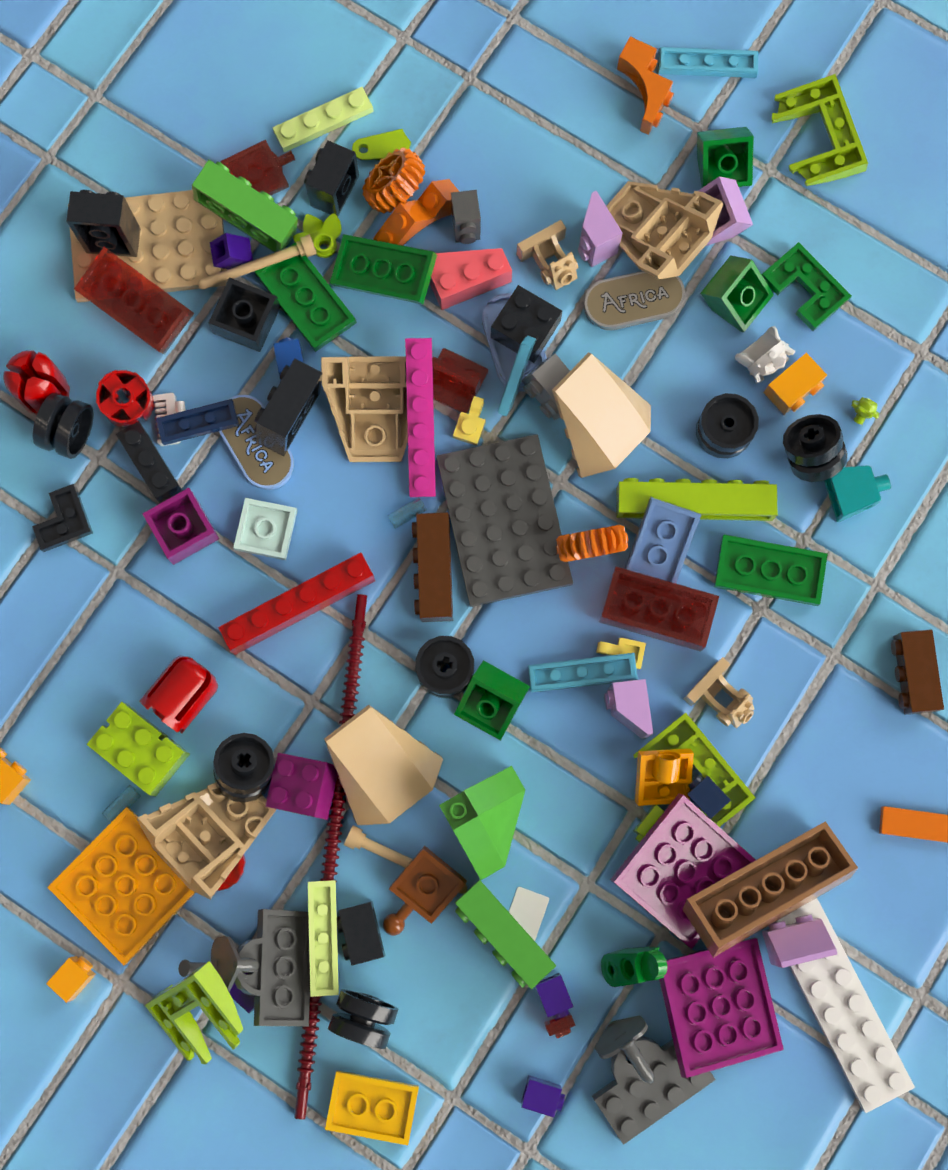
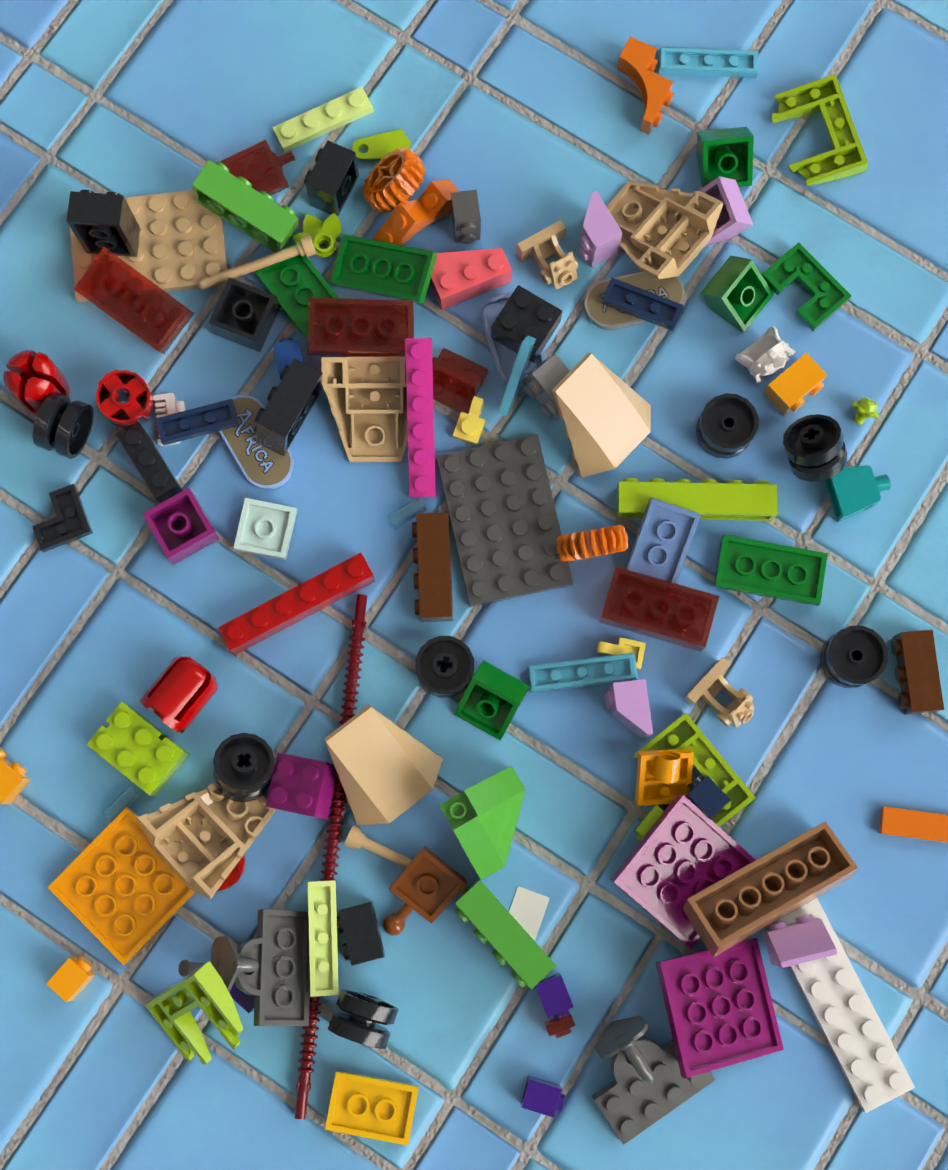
dark purple brick [209,233,253,269] -> none
green piece [601,947,668,987] -> none
none -> clear red brick [307,297,414,356]
none -> dark blue plate [602,277,683,331]
none -> black wheel [820,626,888,688]

